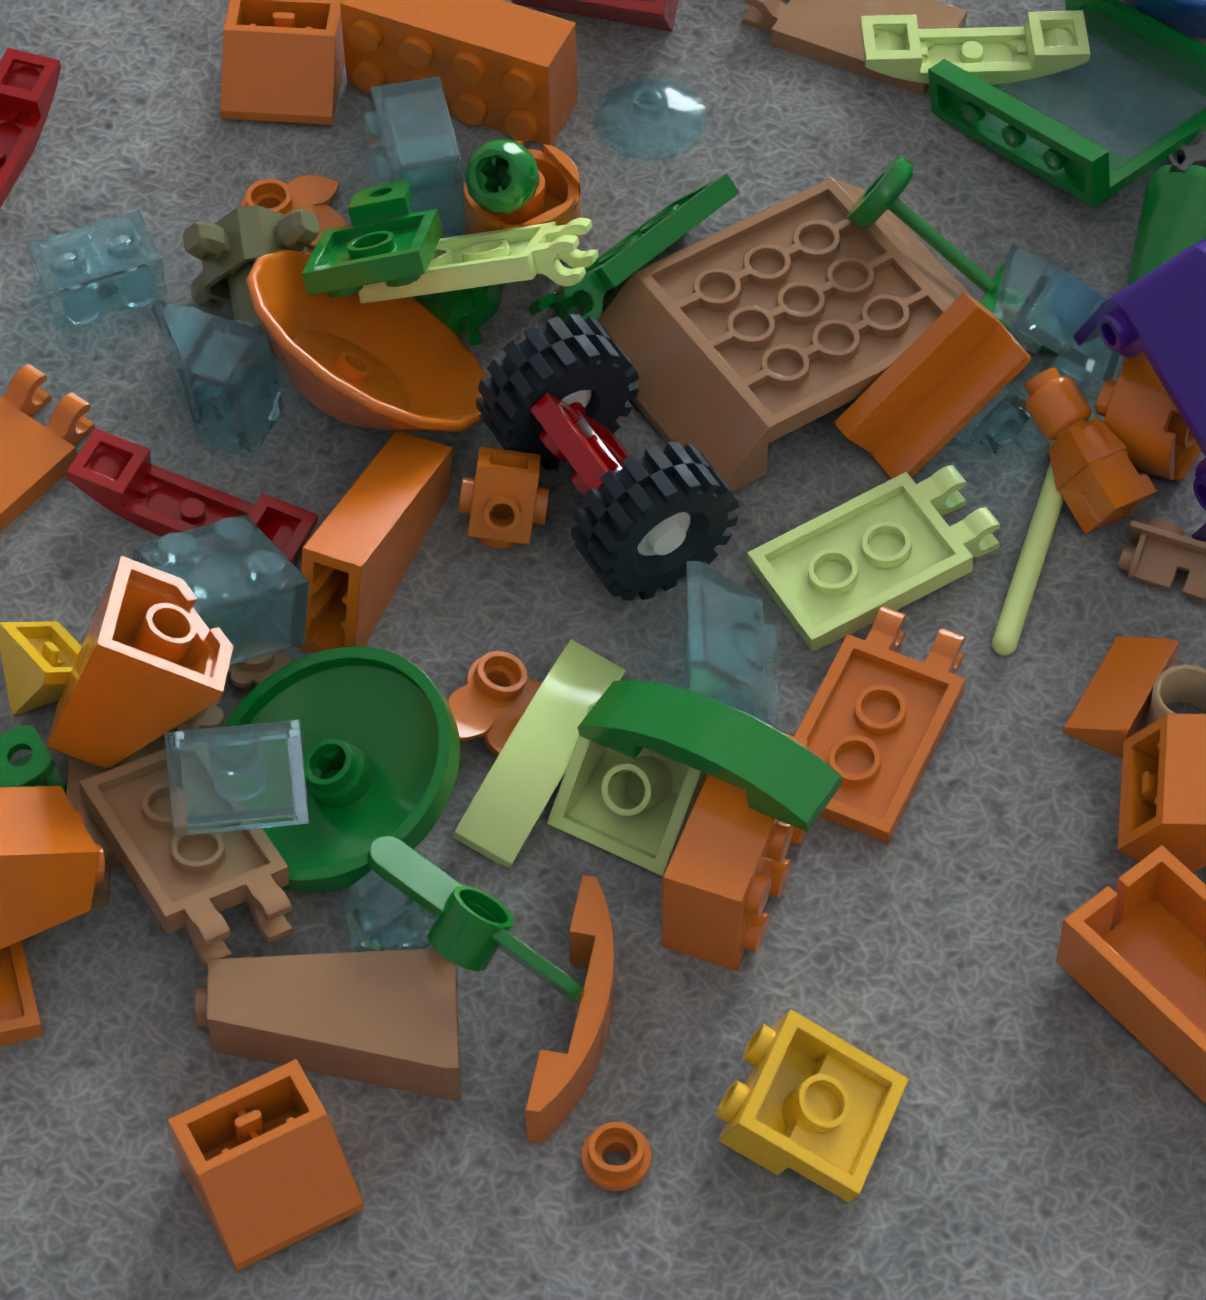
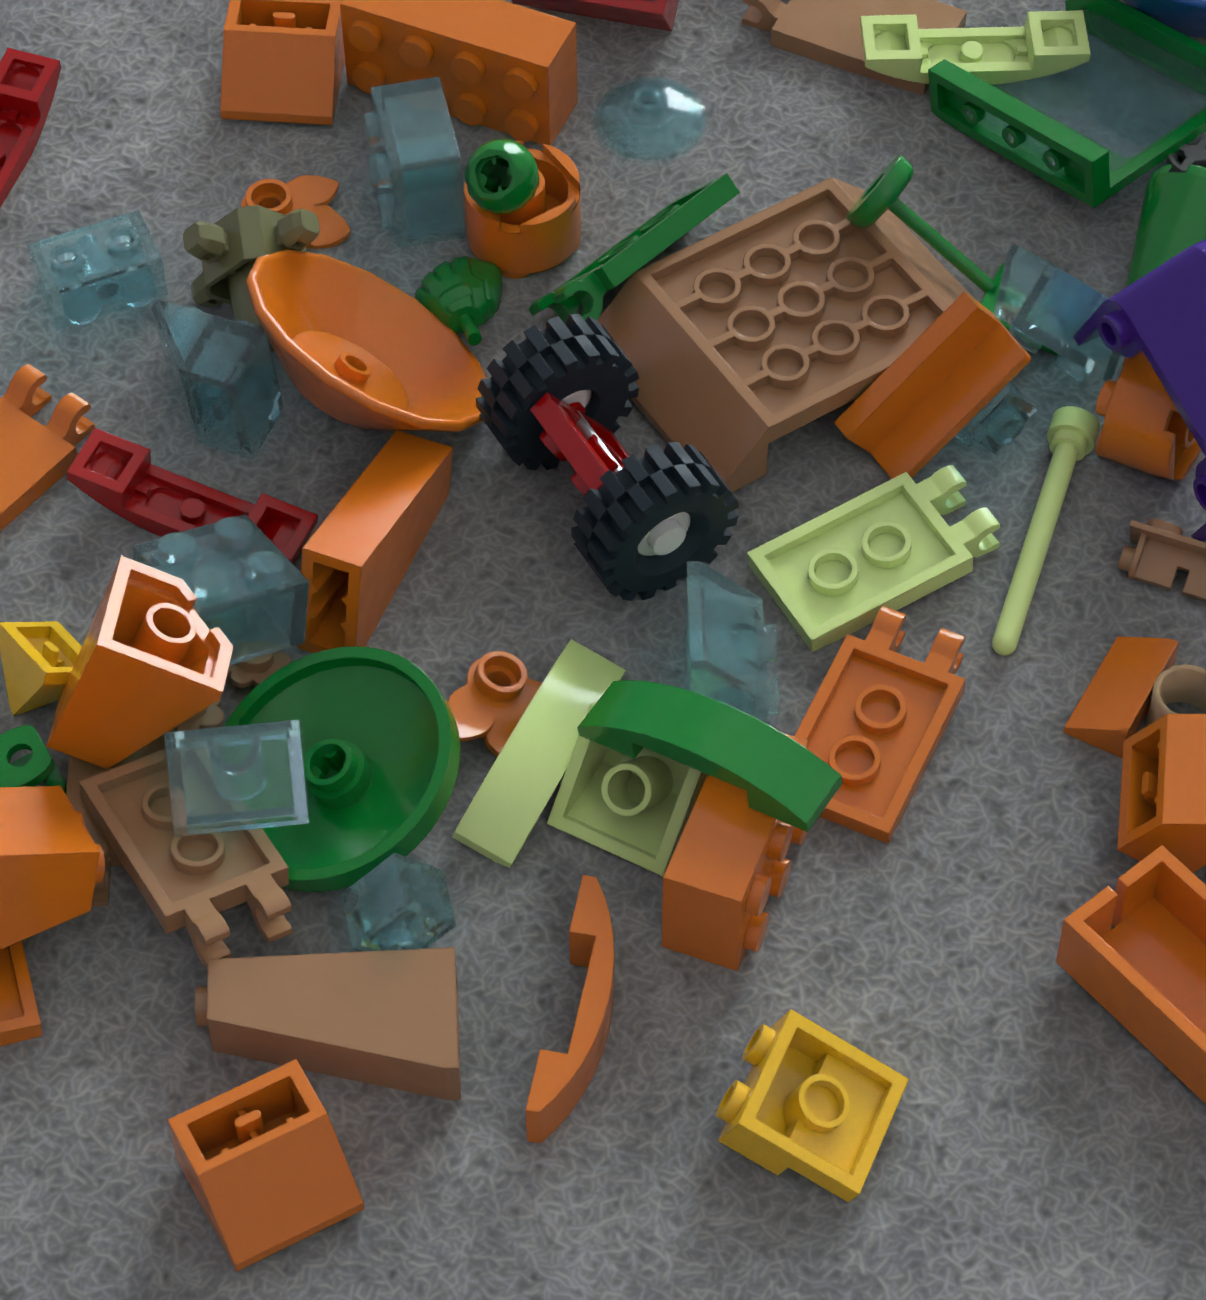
green plate [301,181,444,298] -> none
yellowish green tile [358,218,599,304] -> none
green piece [367,836,584,1002] -> none
orange brick [458,446,549,548] -> none
orange plate [581,1121,652,1191] -> none
orange piece [1024,367,1157,535] -> none

